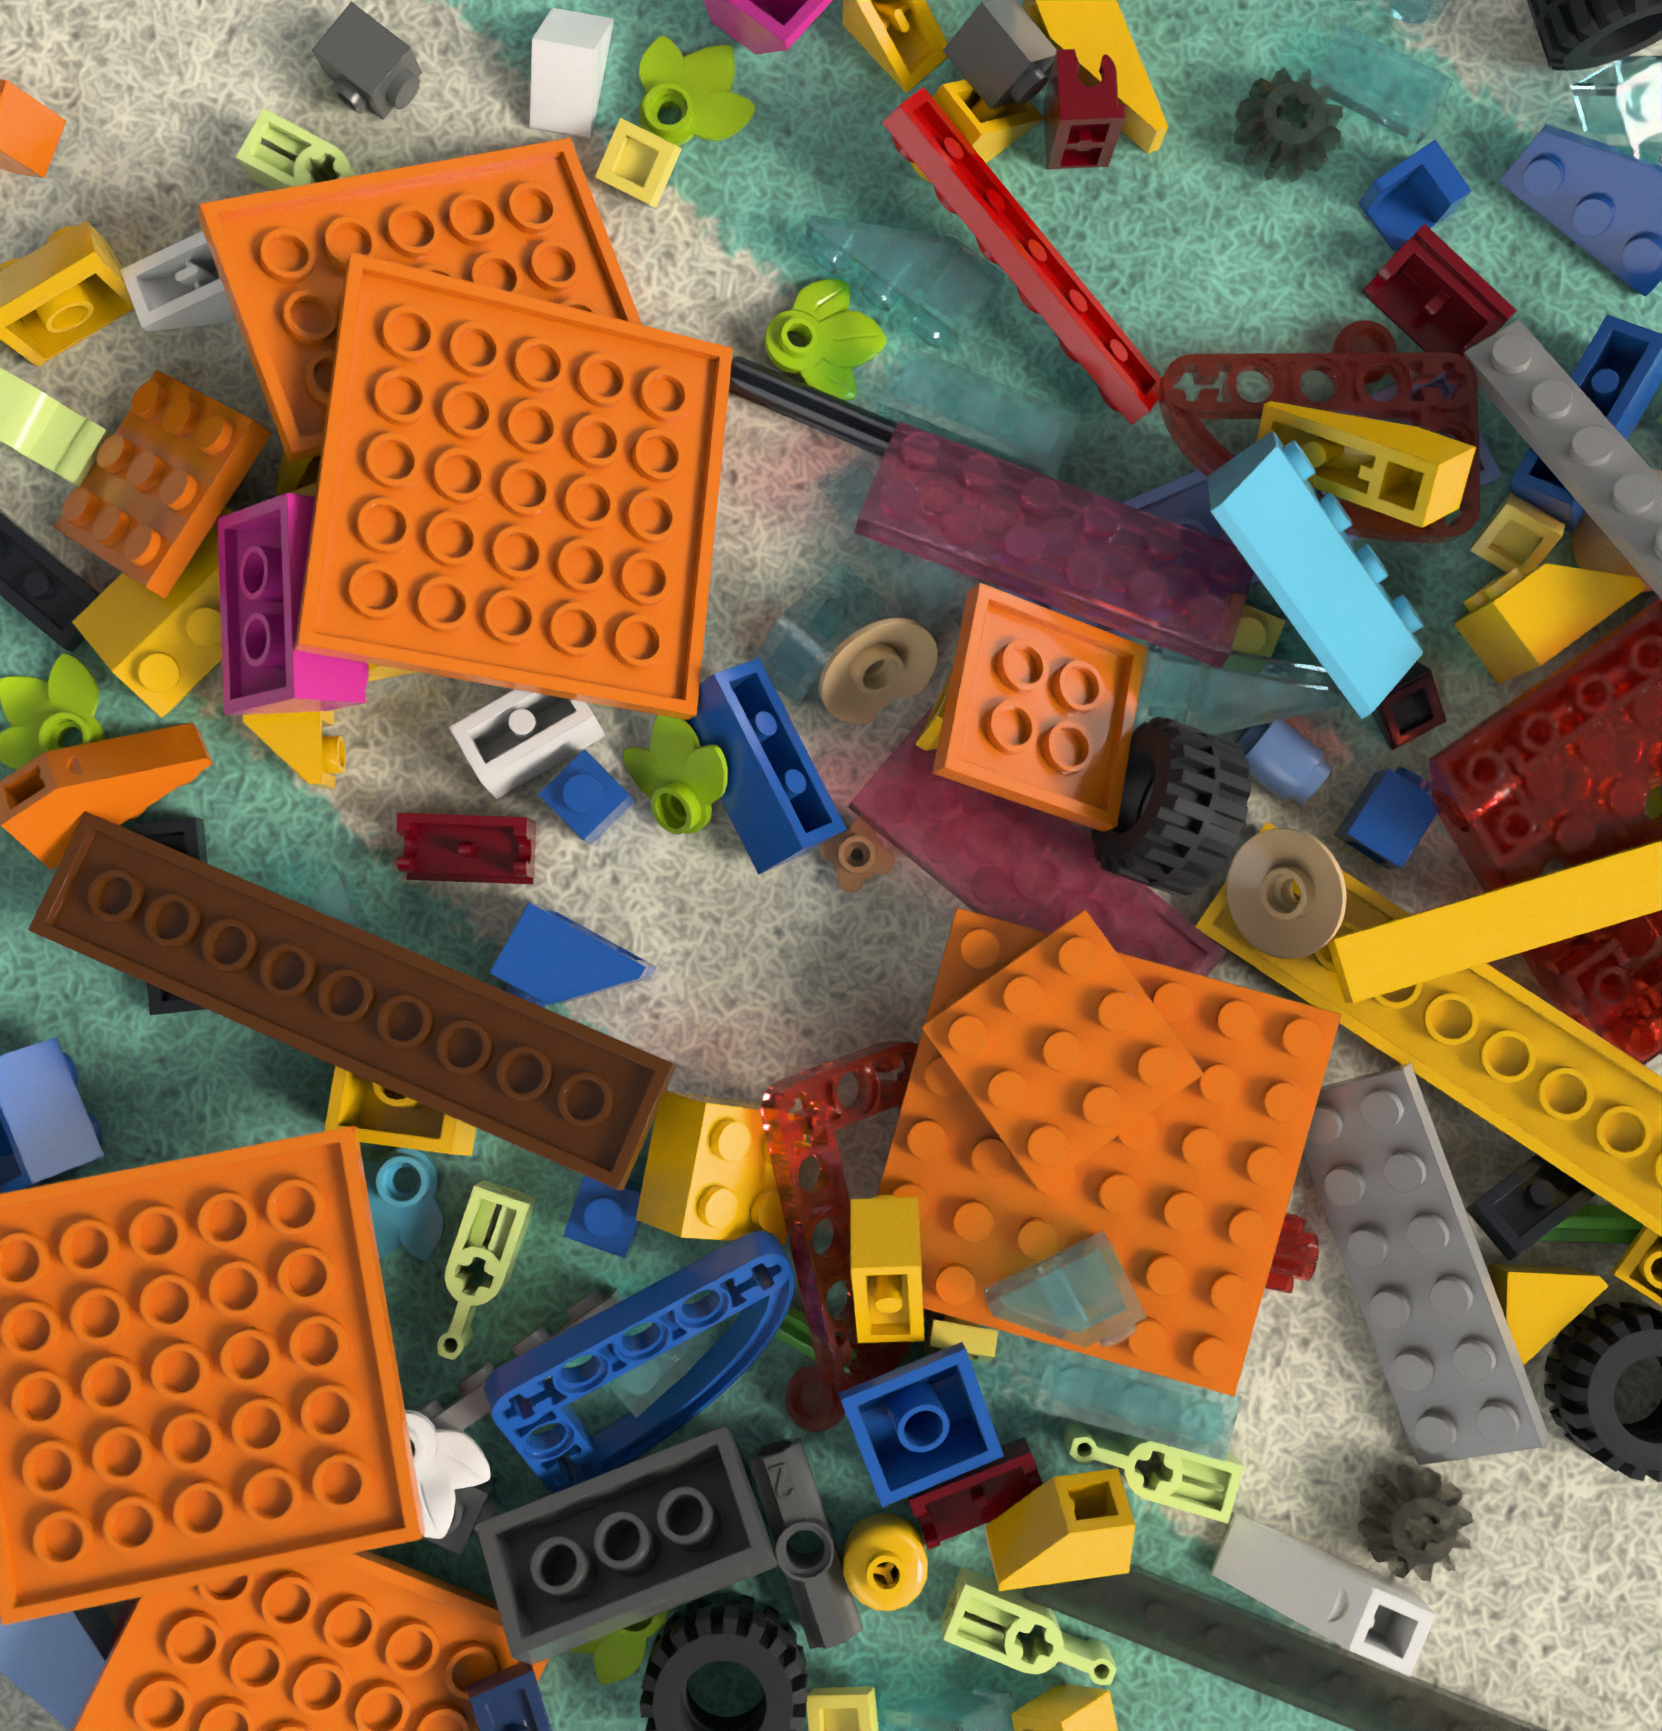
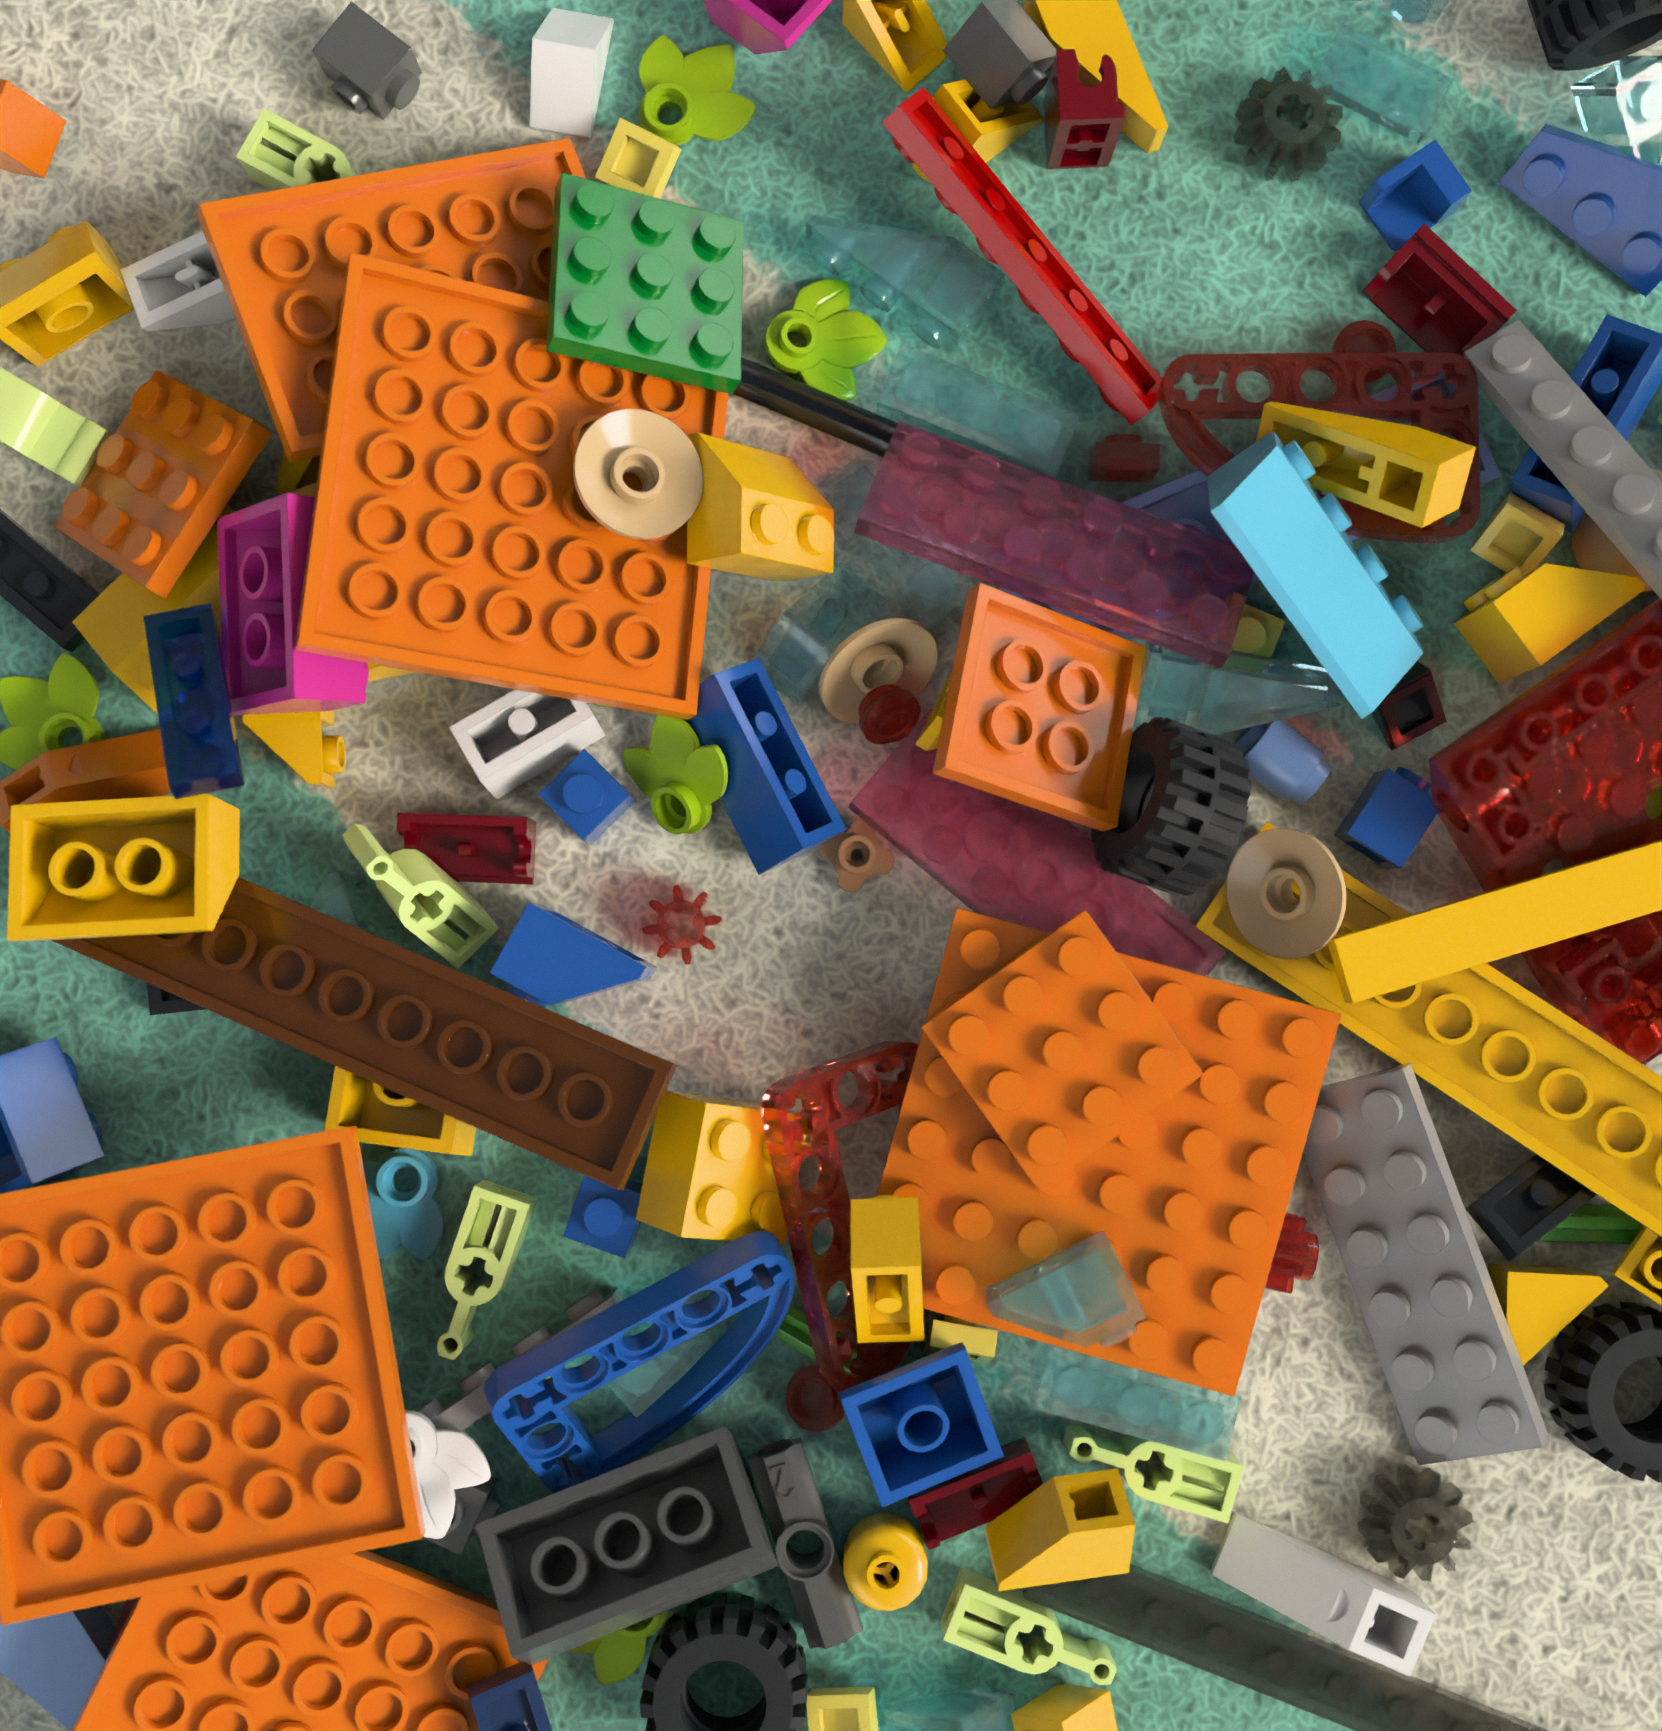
none -> yellow slope [7,794,240,942]
none -> clear blue plate [143,603,245,800]
none -> yellowish green piece [342,823,499,969]
none -> plate [546,173,744,394]
none -> tan dish [573,409,703,540]
none -> clear red gear [642,885,724,965]
none -> yellow slope [687,432,834,581]
none -> clear red plate [858,684,921,744]
none -> clear red plate [1088,434,1160,483]

